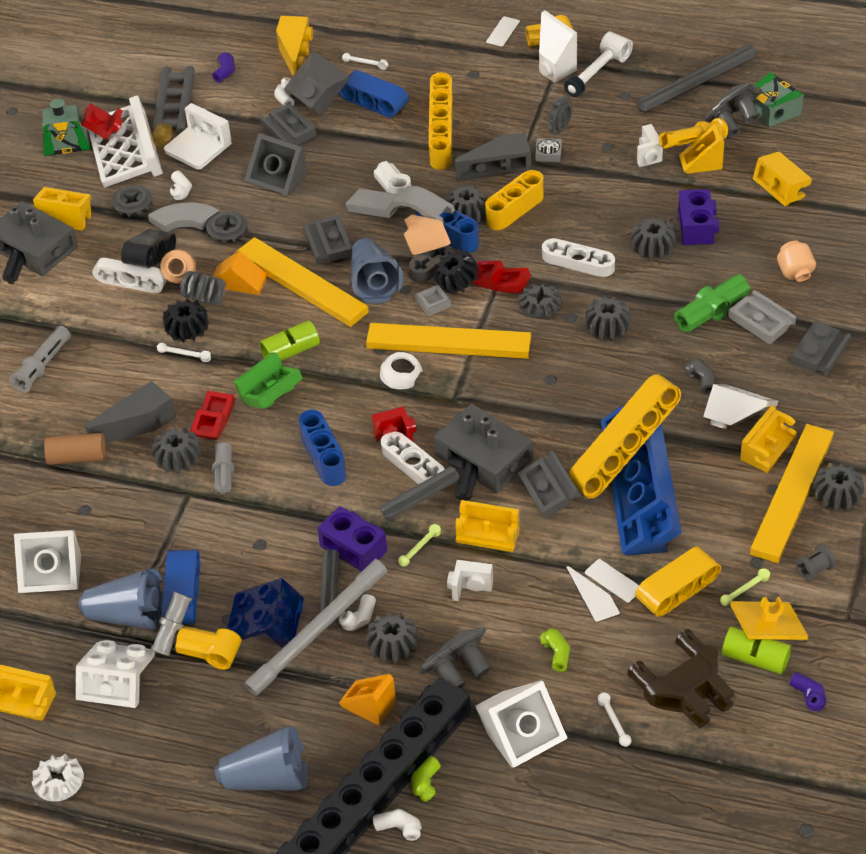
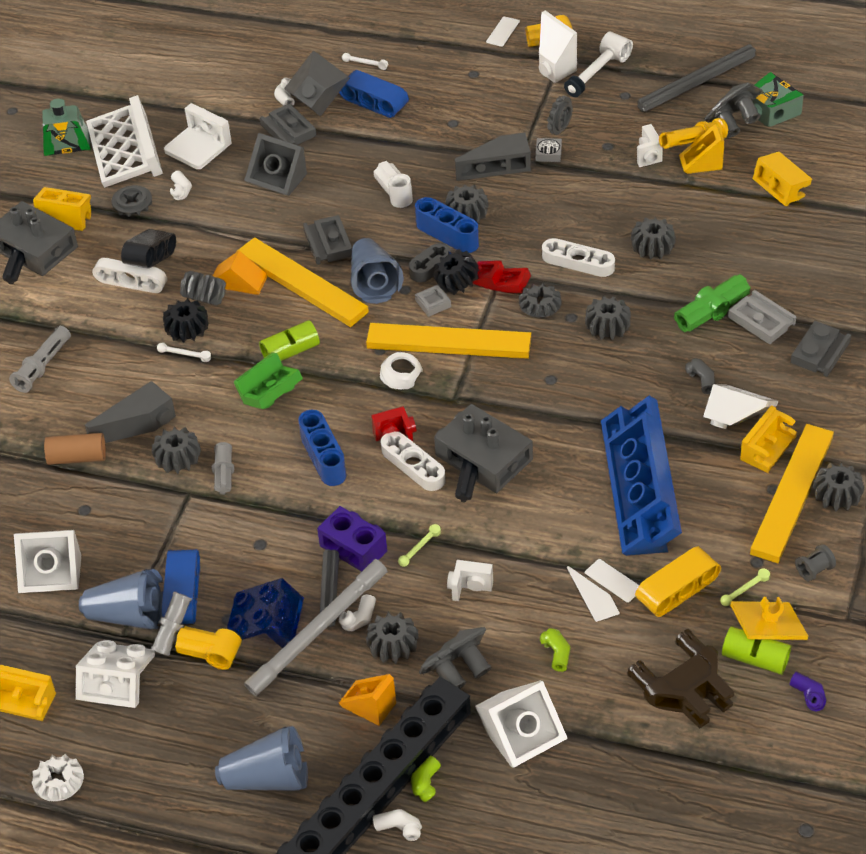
red bracket [81,103,123,140] -> none
light grey tile [148,203,220,232] -> none
dark grey bar [152,66,195,136] -> none
clear yellow tile [153,122,173,148] -> none
light nougat head [160,250,197,284] -> none
red slope [190,390,236,440] -> none
dark grey gear [206,211,248,244] -> none
dark purple arm [212,52,235,83] -> none
yellow slope [276,16,313,76] -> none
light grey piece [346,186,455,224] -> none
dark grey axle [380,467,460,520] -> none
light nougat slope [404,214,451,255] -> none
yellow beam [429,72,453,170] -> none
yellow hinge [456,500,520,552] -> none
yellow beam [485,170,544,231] -> none
dark grey plate [518,451,581,519] -> none
yellow beam [568,374,681,498] -> none
white hinge [598,693,632,747] -> none
dark purple brick [678,189,719,245] -> none
light nougat head [777,241,816,282] -> none

